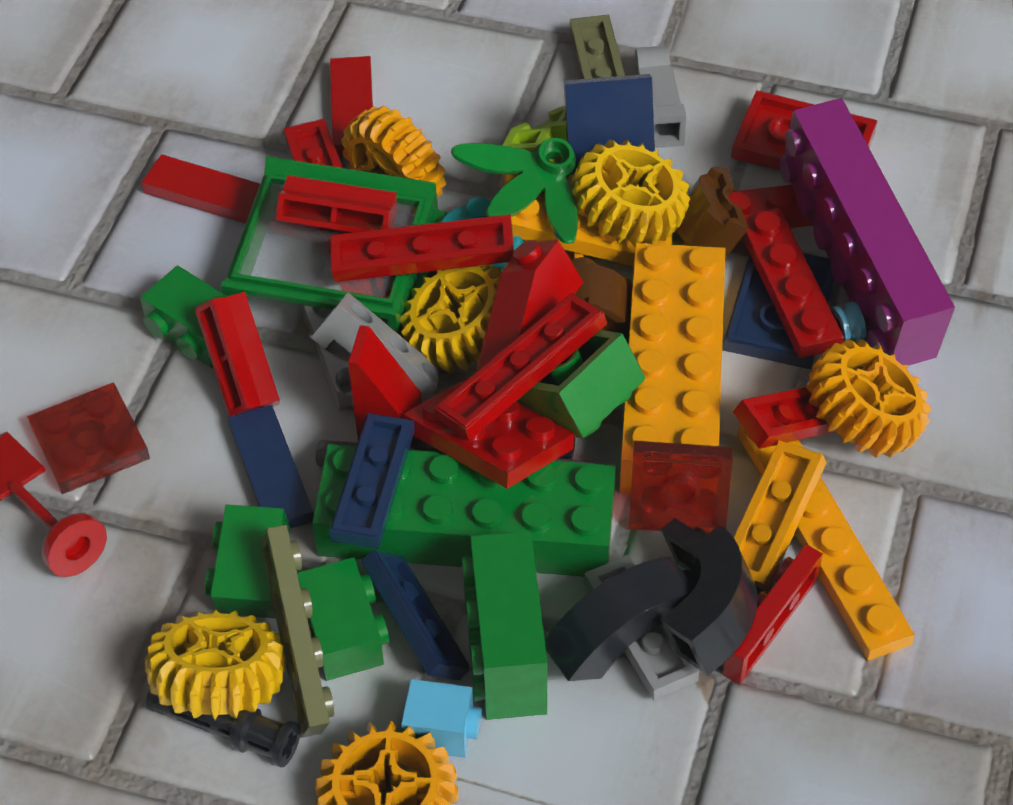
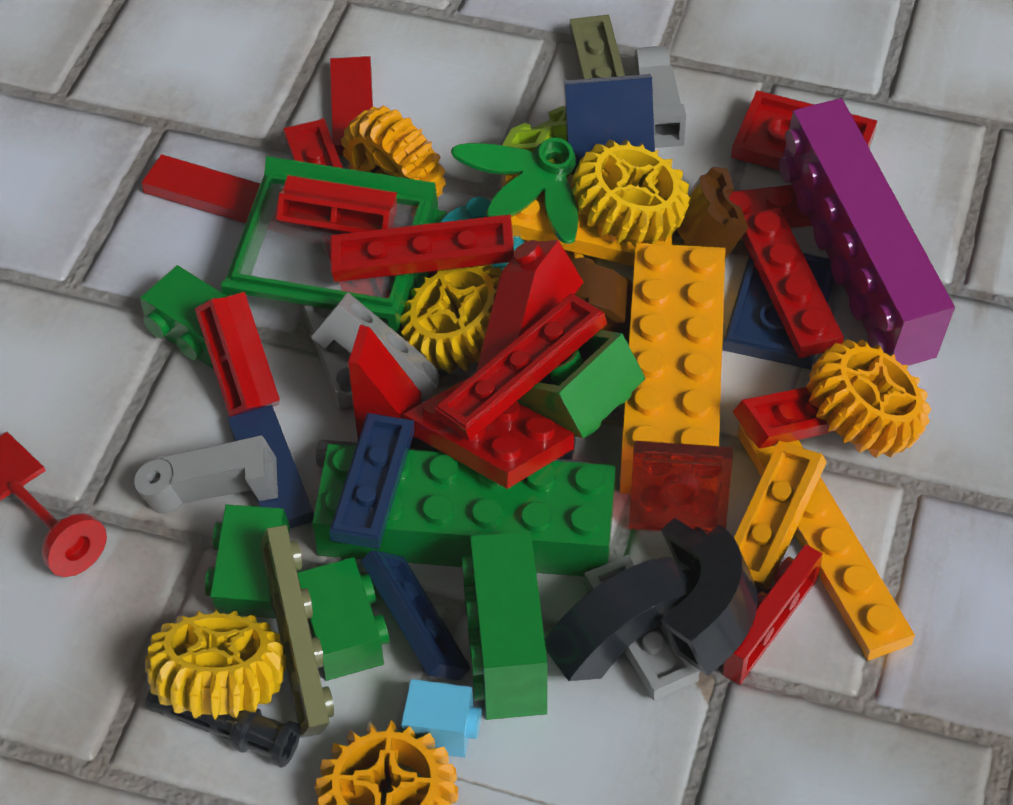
clear red plate [27,382,150,494] -> none
medium azure bush [830,301,866,342] -> none
none -> light grey leg [134,435,278,513]

